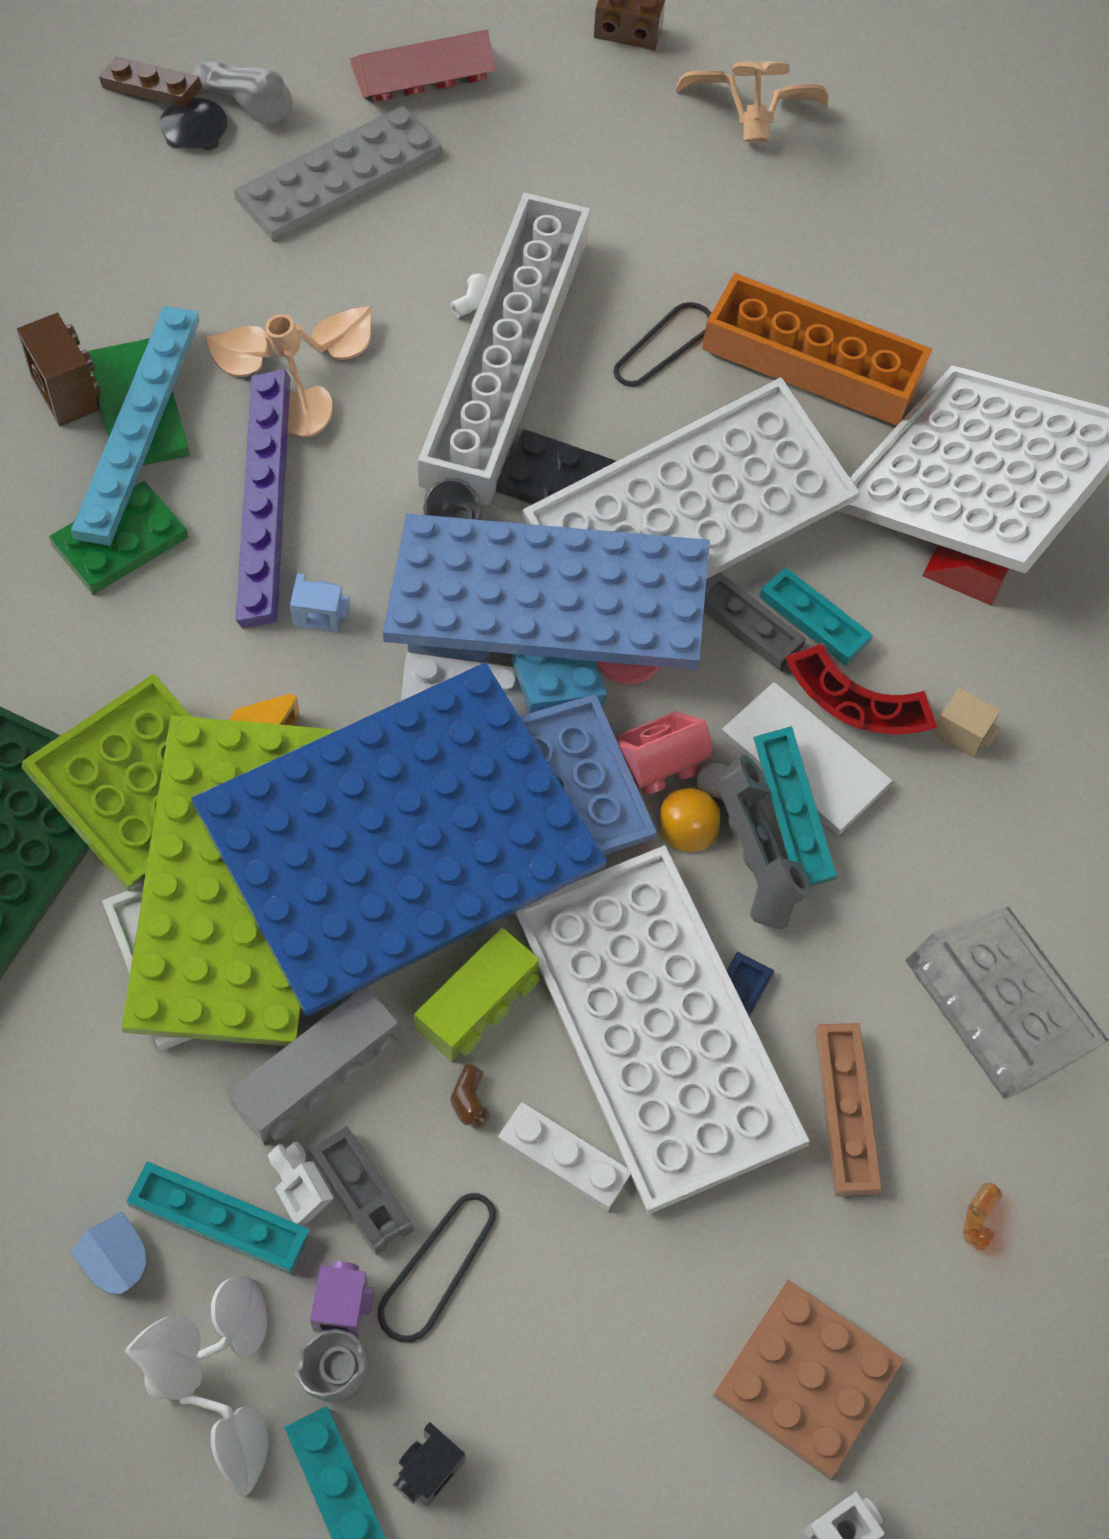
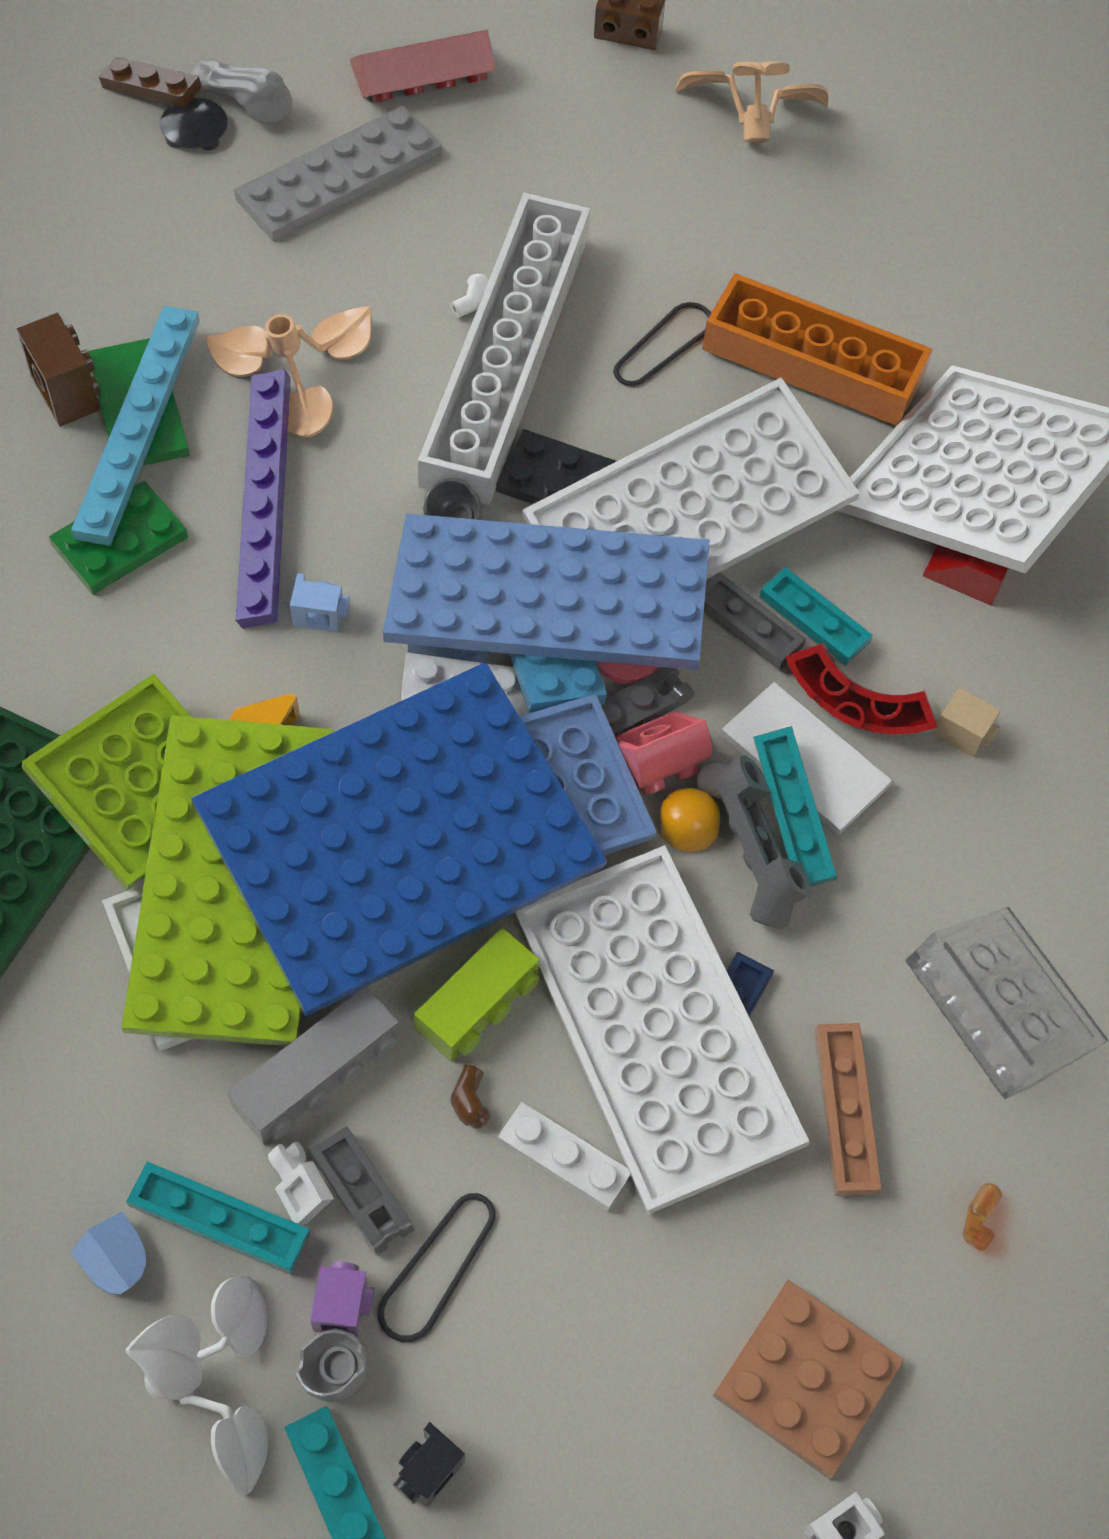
none -> dark grey plate [601,667,695,736]

